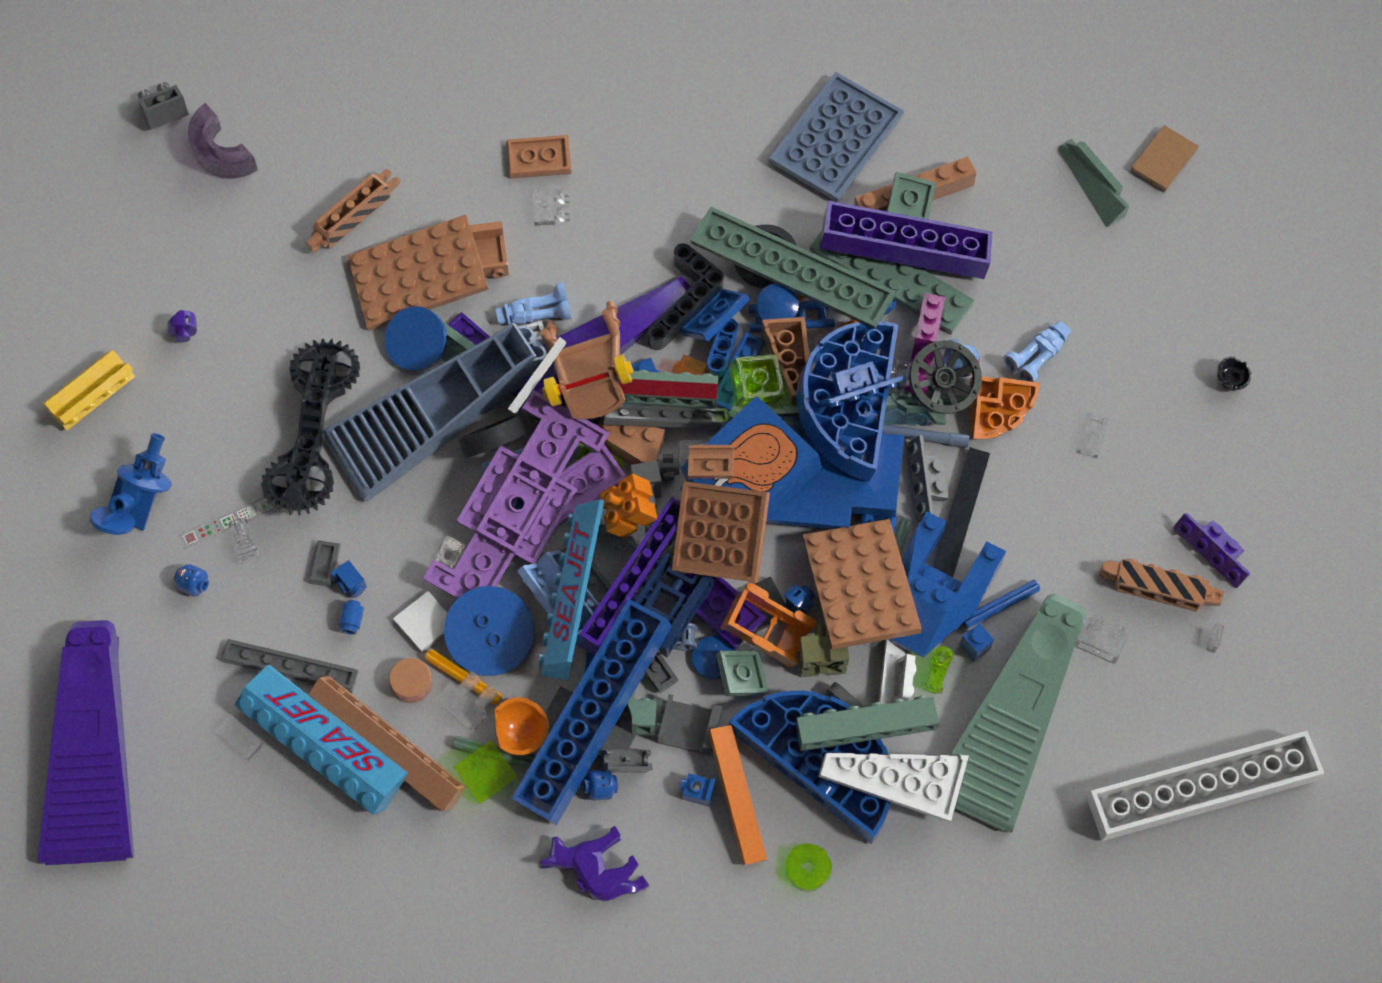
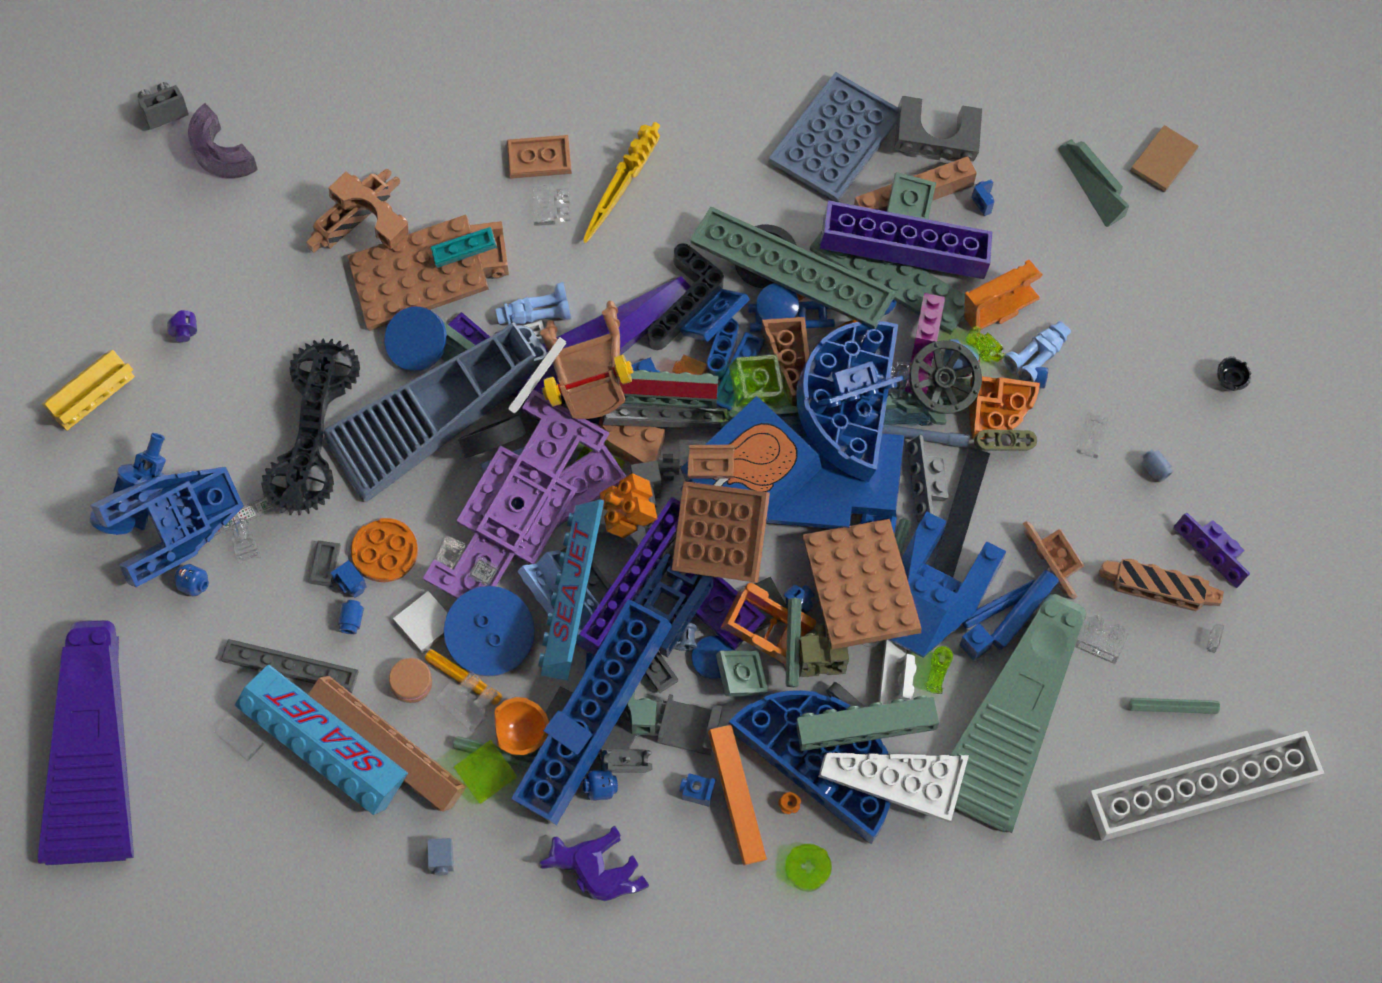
none -> blue wedge [90,467,244,587]
none -> nougat arch [328,171,408,249]
none -> orange tile [351,518,418,582]
none -> sand blue brick [428,838,454,876]
none -> teal tile [431,227,497,268]
none -> clear tile [468,556,499,586]
none -> blue sticker [543,710,593,755]
none -> yellow piece [583,122,660,243]
none -> orange plate [778,792,801,814]
none -> sand green axle [785,598,802,687]
none -> dark grey arch [894,96,982,161]
none -> orange piece [964,259,1043,332]
none -> clear neon green plate [965,326,1006,363]
none -> blue bracket [971,179,995,216]
none -> olive beam [974,430,1037,451]
none -> blue brick [991,570,1059,650]
none -> nougat bracket [1023,521,1084,599]
none -> blue piece [1030,367,1049,389]
none -> sand green axle [1129,698,1220,714]
none -> sand blue brick [1142,449,1173,482]

